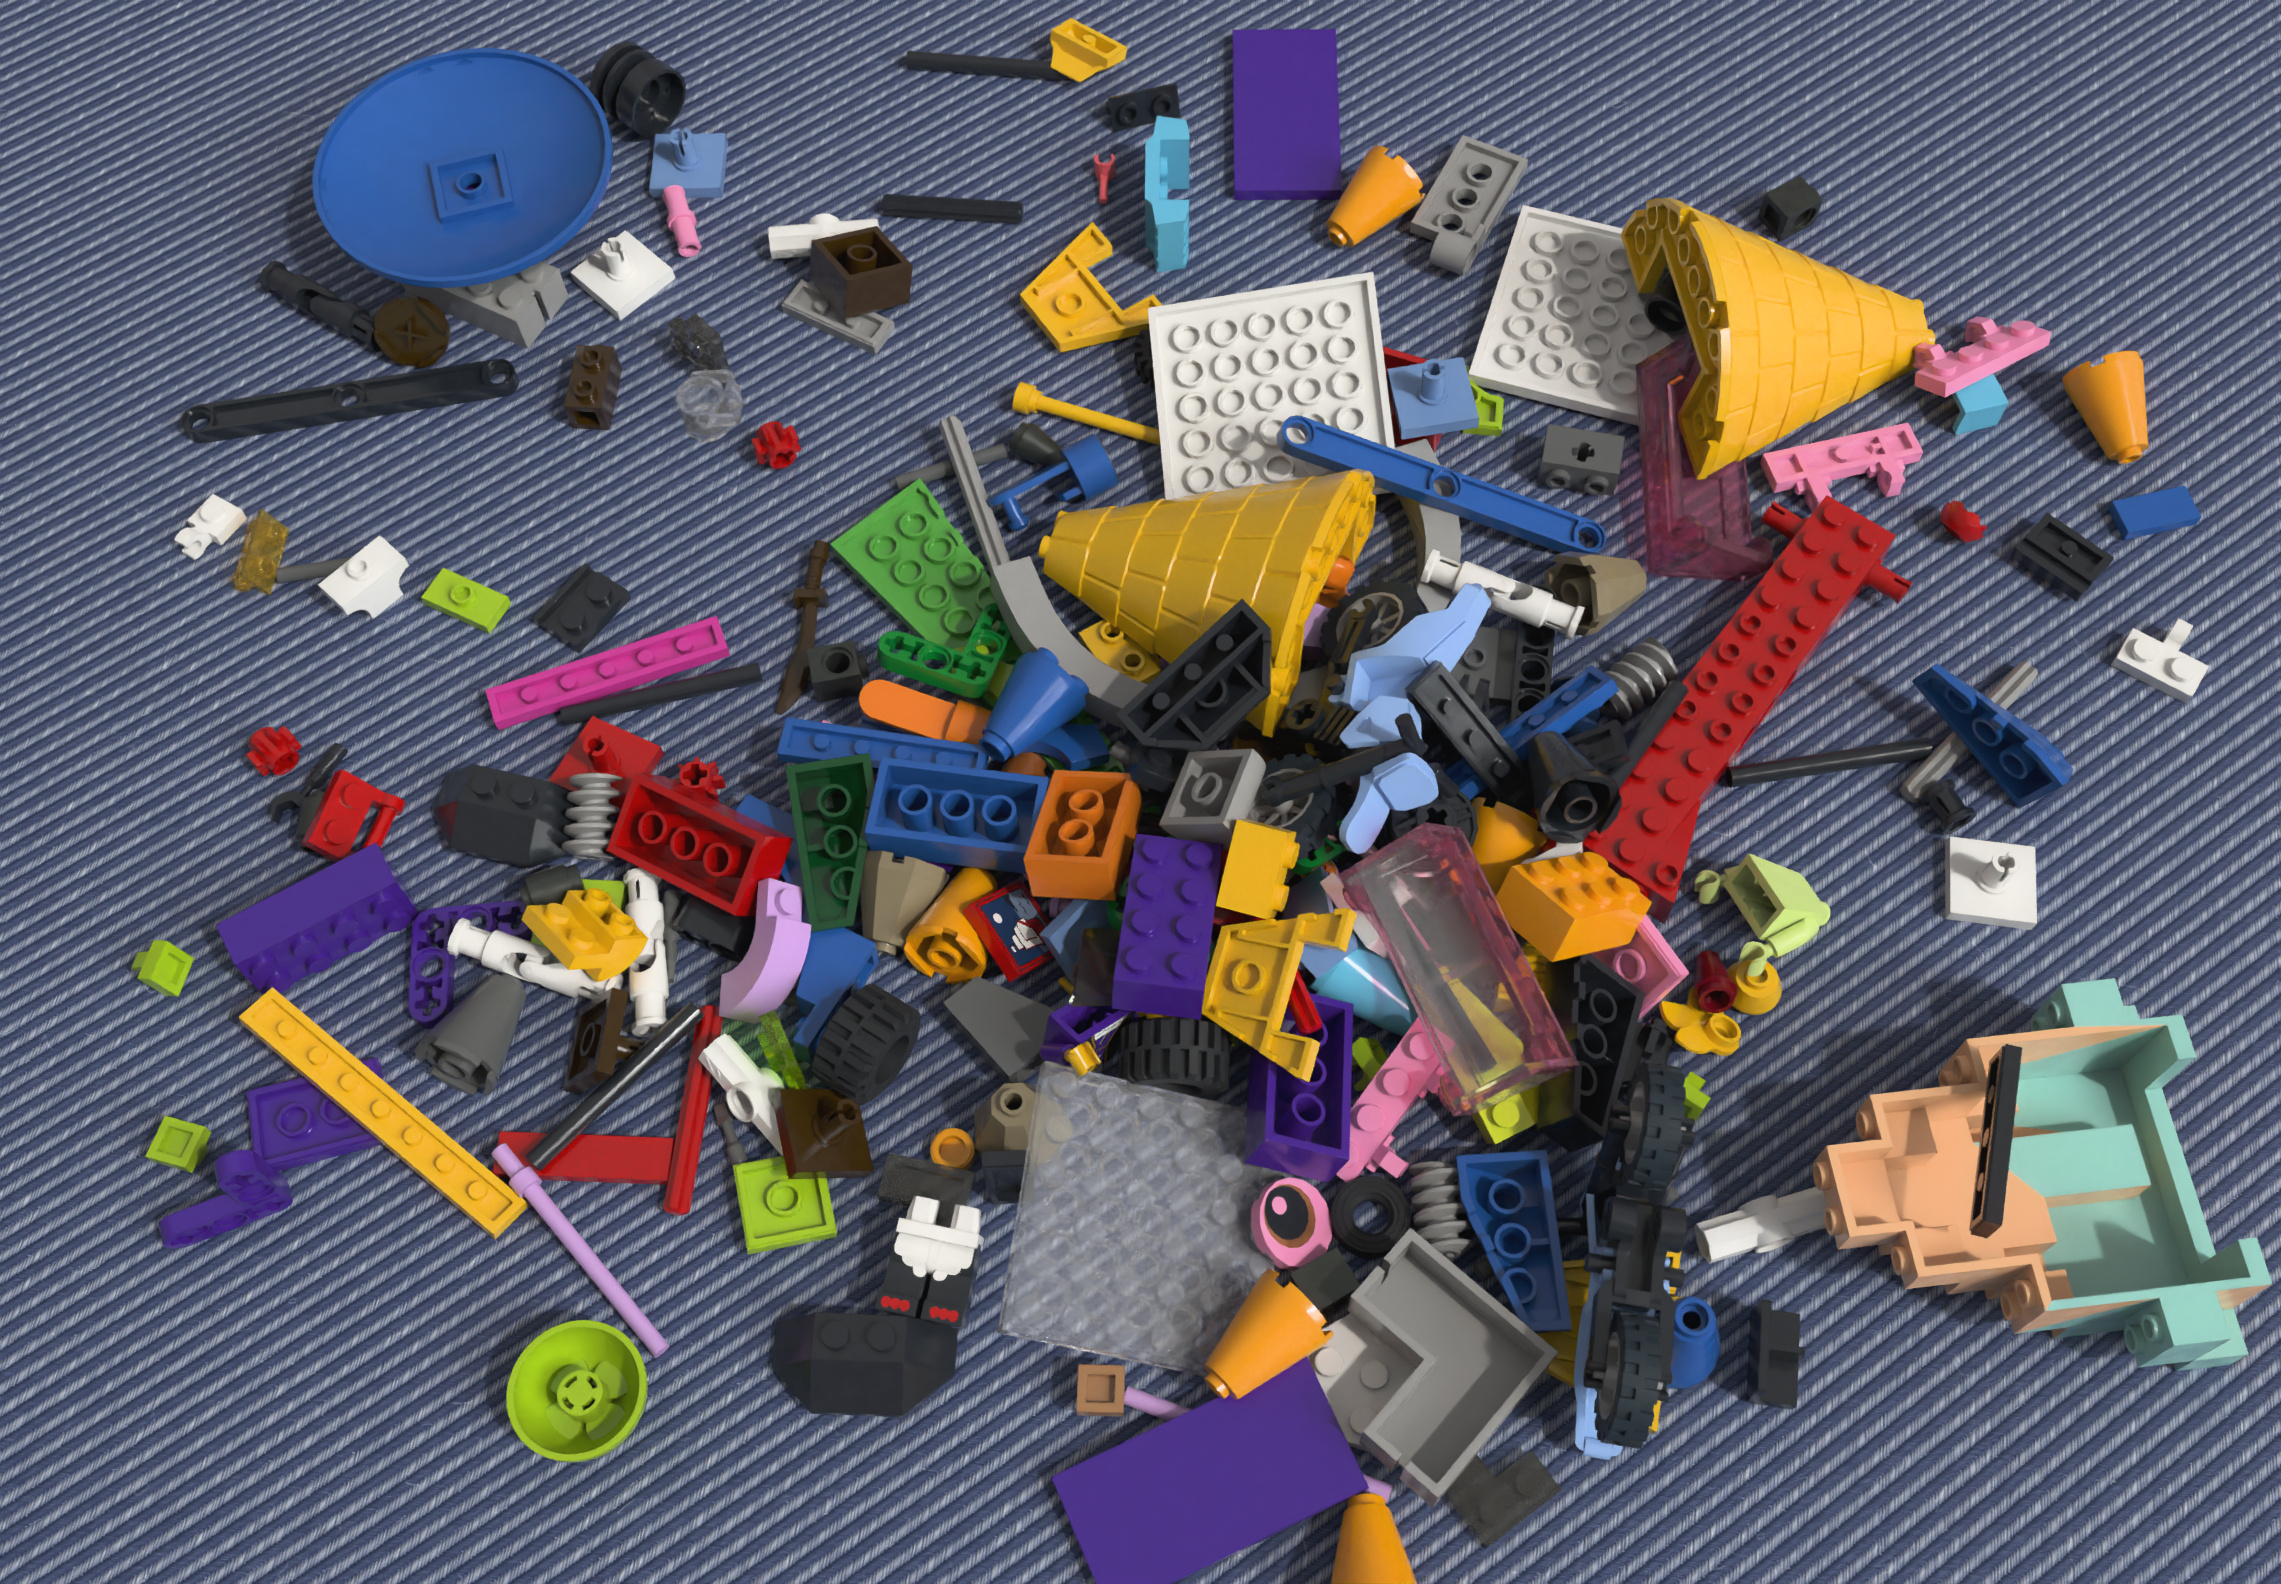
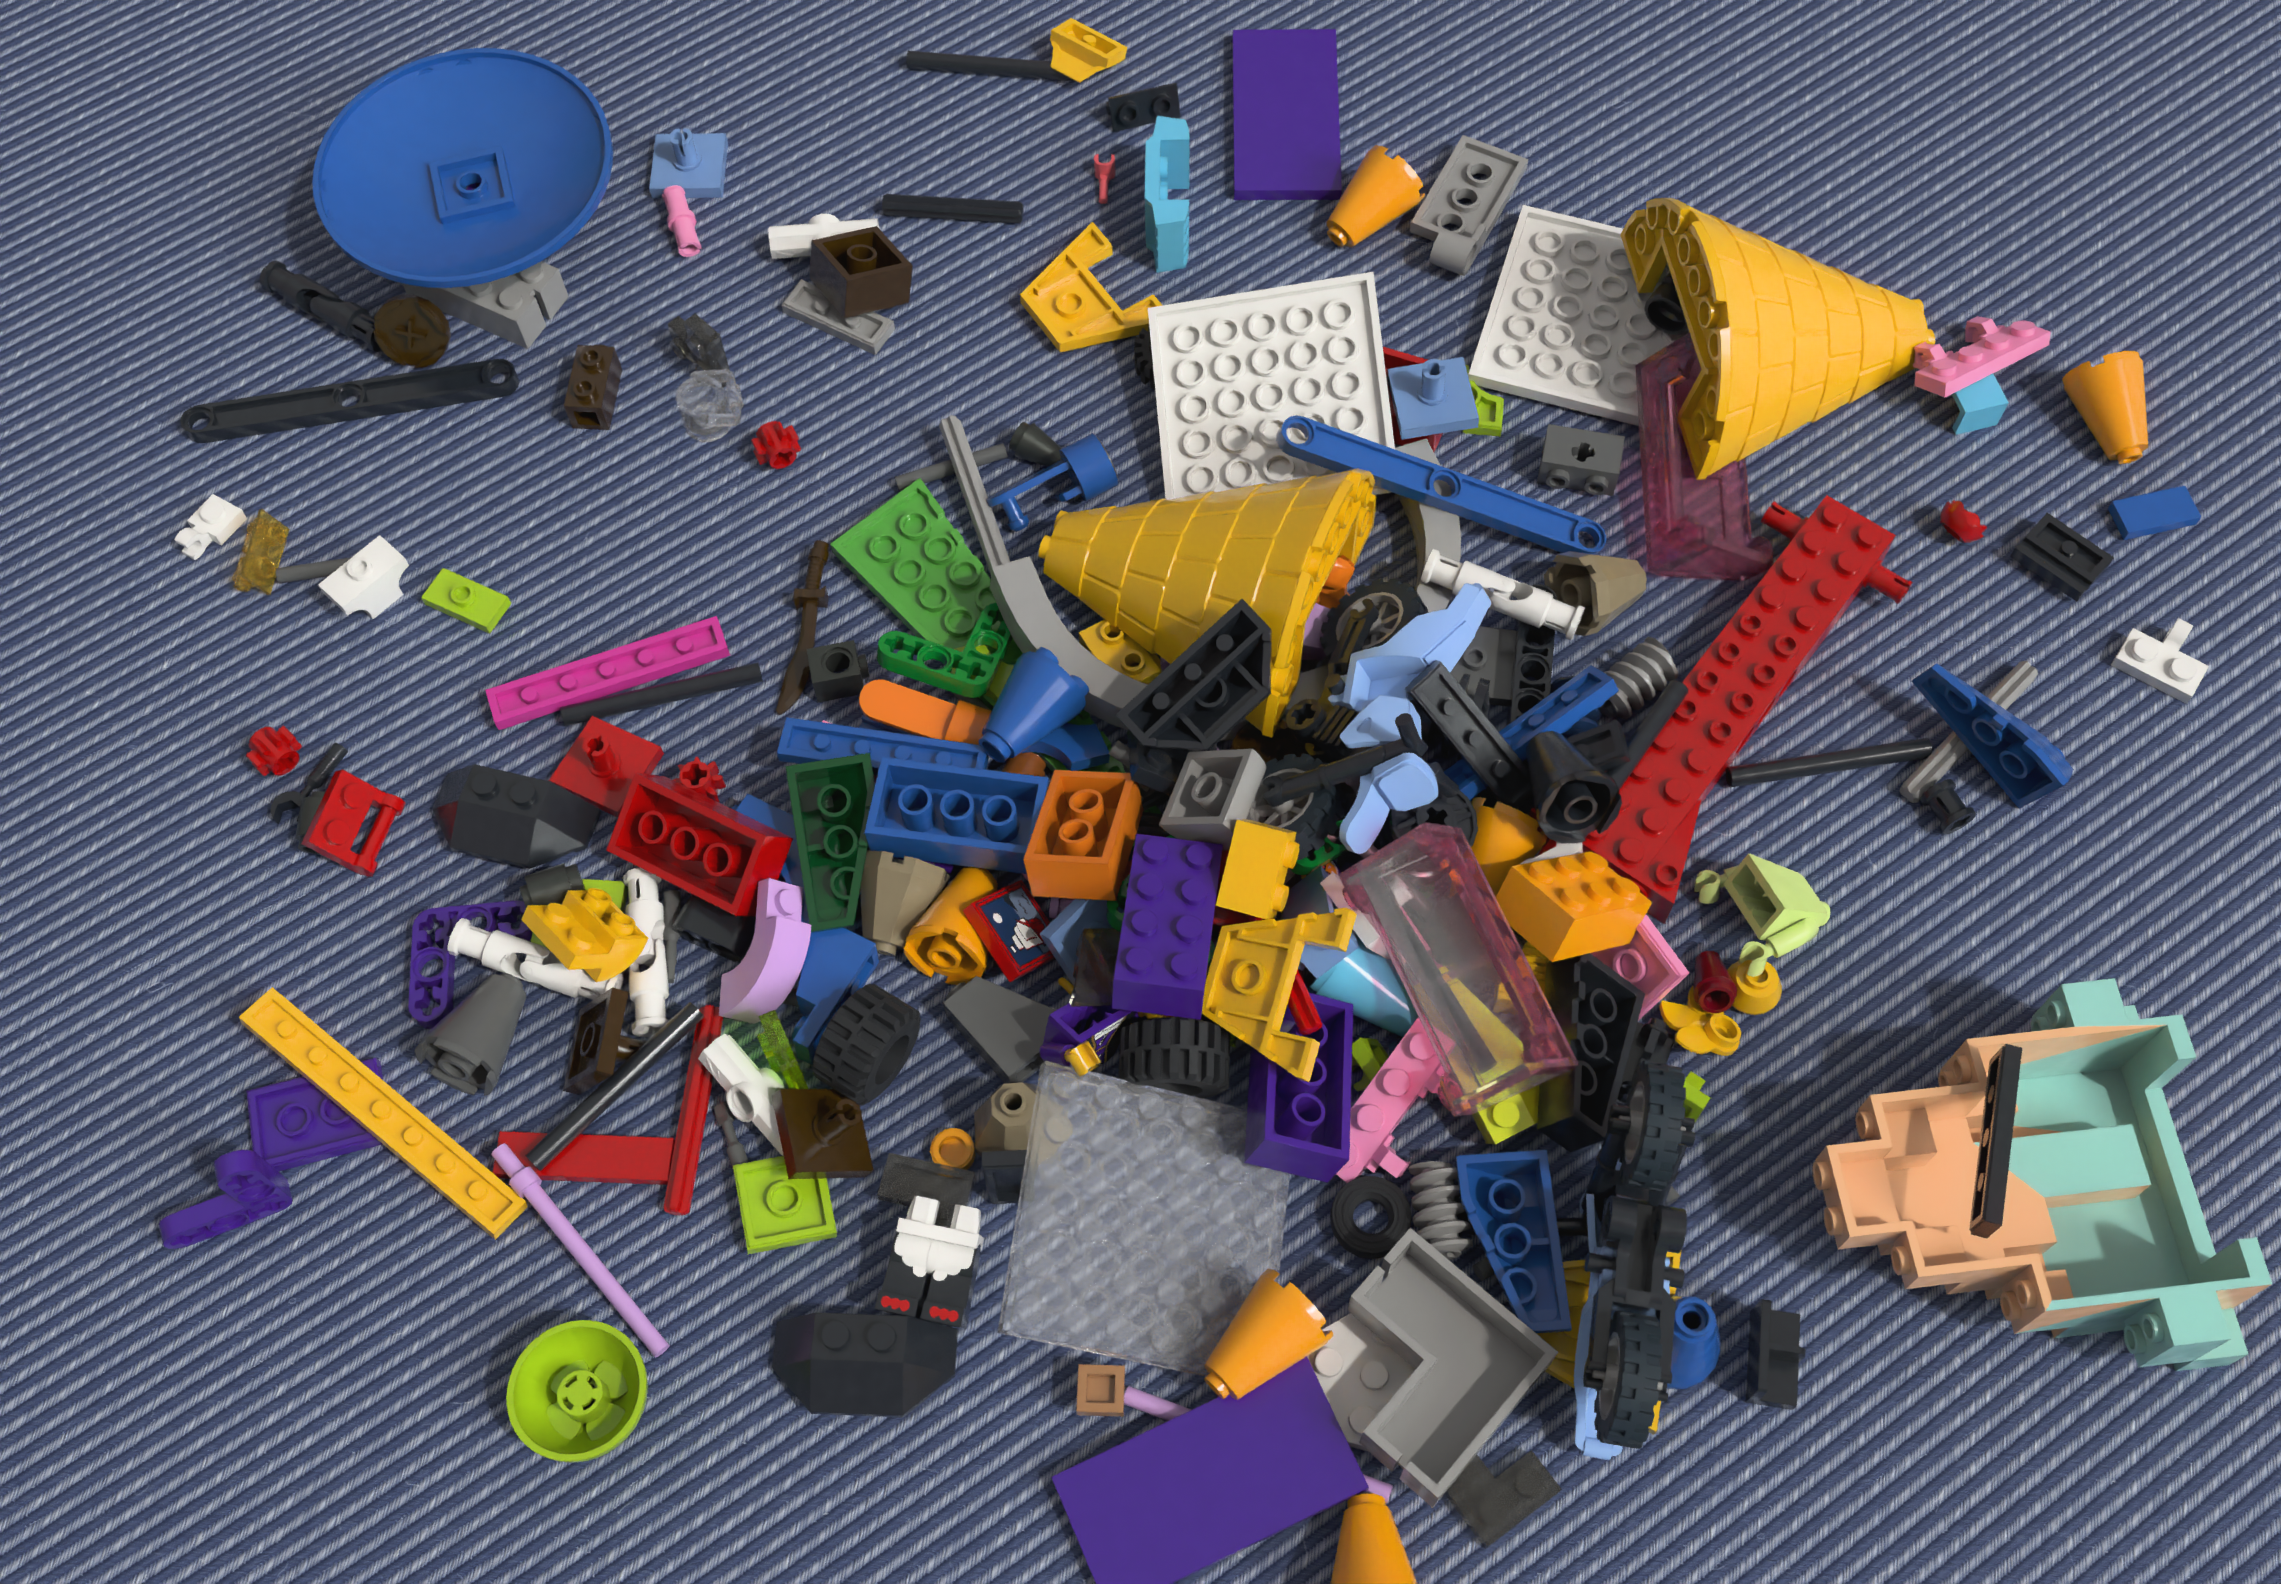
lime tile [131,940,194,997] -> none
lime tile [145,1116,212,1173] -> none
dark purple brick [216,843,420,995] -> none
black plate [533,563,631,654] -> none
light grey piece [562,773,623,861] -> none
white tile [570,230,675,321] -> none
black wheel [590,41,686,138] -> none
yellow piece [1012,382,1161,446] -> none
tile [1251,1177,1332,1270] -> none
pearl dark grey brick [1288,1247,1360,1317] -> none
white piece [1694,1187,1827,1264] -> none
pearl dark grey brick [1757,175,1823,242] -> none
bright pink hinge [1760,423,1923,513] -> none
white tile [1945,836,2037,930] -> none

